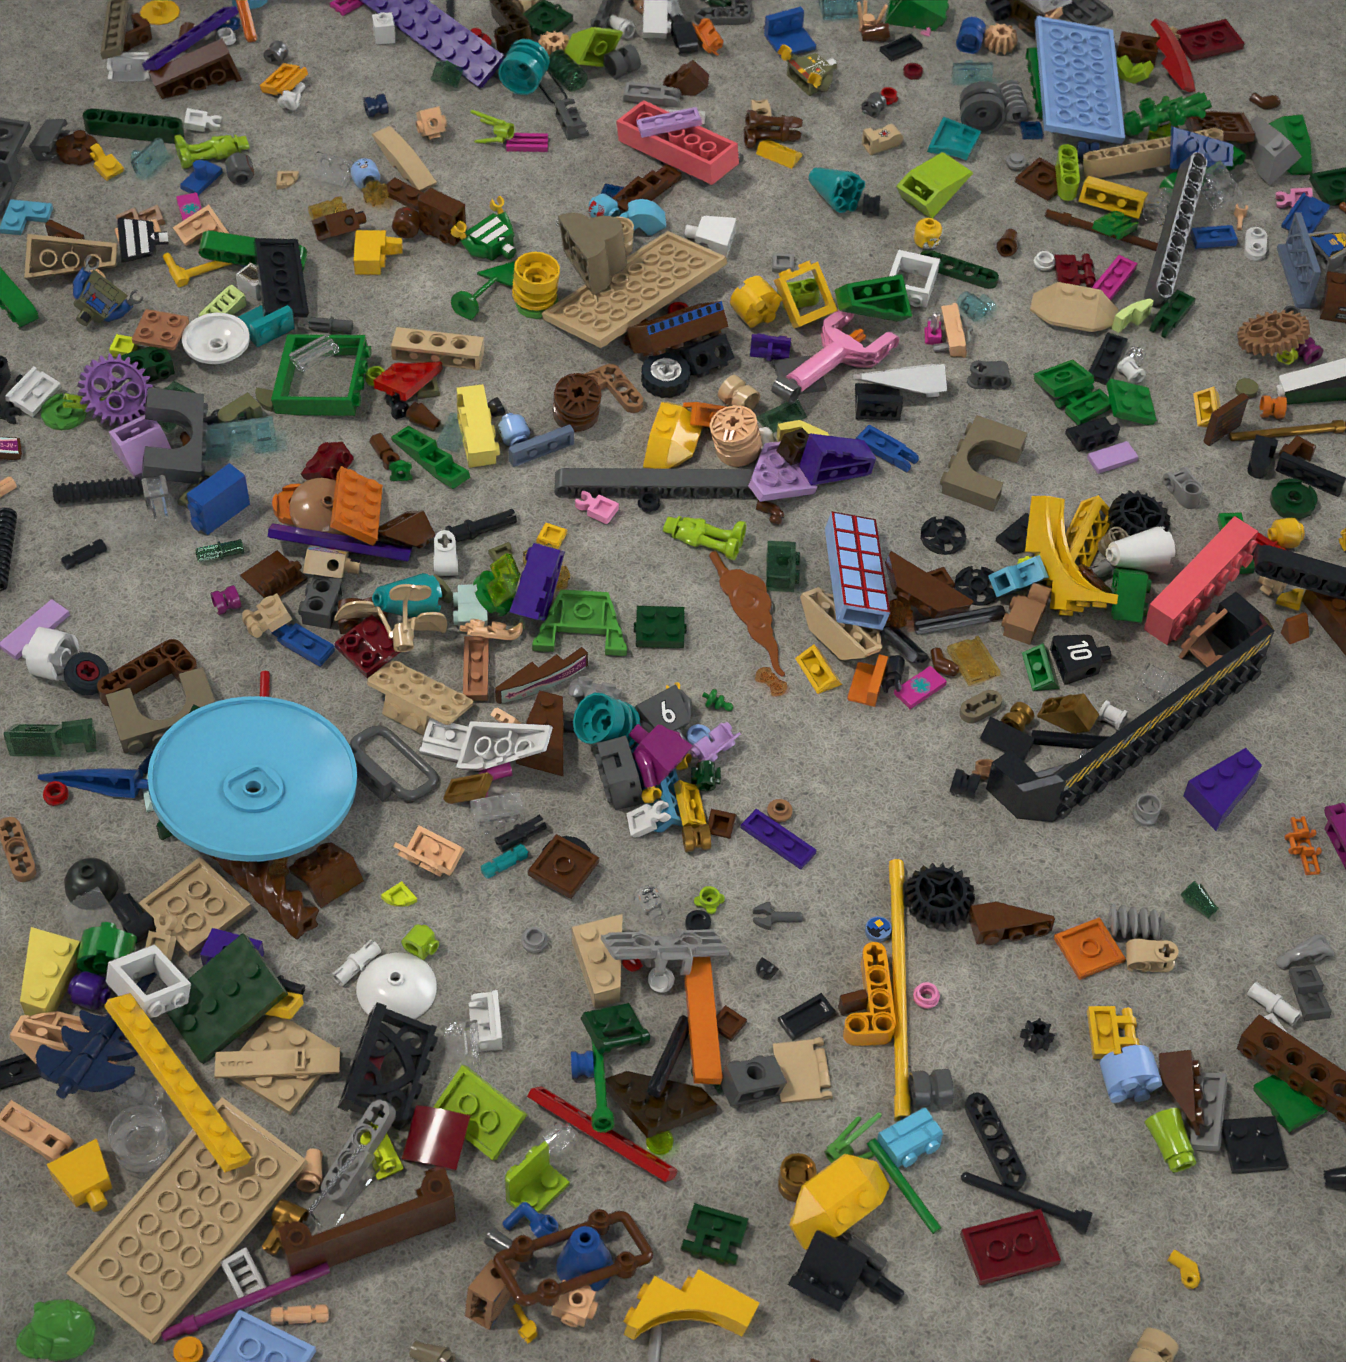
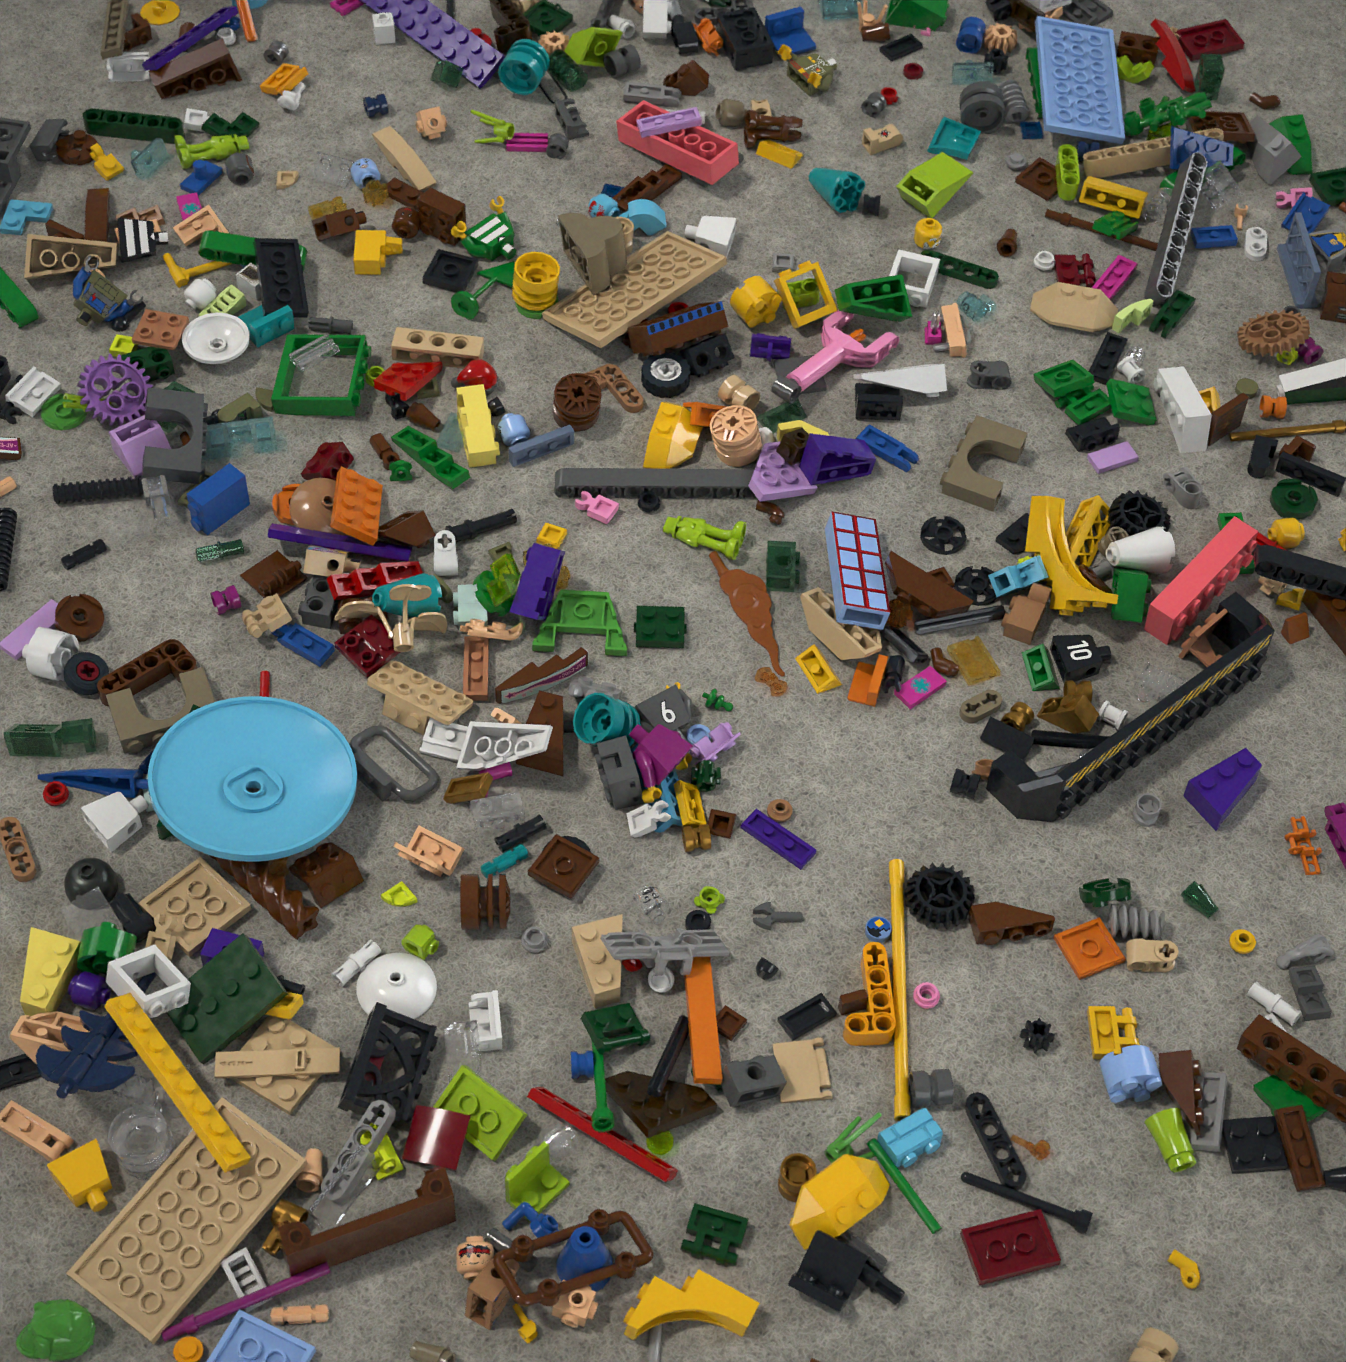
none -> reddish brown plate [54,594,104,642]
none -> white torso [81,792,149,852]
none -> reddish brown slope [85,188,110,242]
none -> black bar [111,301,146,332]
none -> white head [184,278,217,311]
none -> dark green tile [201,112,260,138]
none -> red slope [326,561,423,600]
none -> black plate [422,249,479,292]
none -> red piece [451,359,498,396]
none -> light nougat head [456,1236,494,1280]
none -> reddish brown wheel [460,874,510,930]
none -> dark grey wheel [546,133,569,159]
none -> black piece [716,7,774,70]
none -> dark tan head [716,99,747,127]
none -> black gear [983,49,1008,73]
none -> clear orange hand [1011,1134,1050,1161]
none -> pearl gold wheel [1063,680,1092,702]
none -> dark green plate [1079,878,1132,907]
none -> white wedge [1154,366,1212,453]
none -> clear green brick [1194,54,1225,101]
none -> yellow plate [1229,929,1256,954]
none -> reddish brown tile [1273,1105,1326,1192]

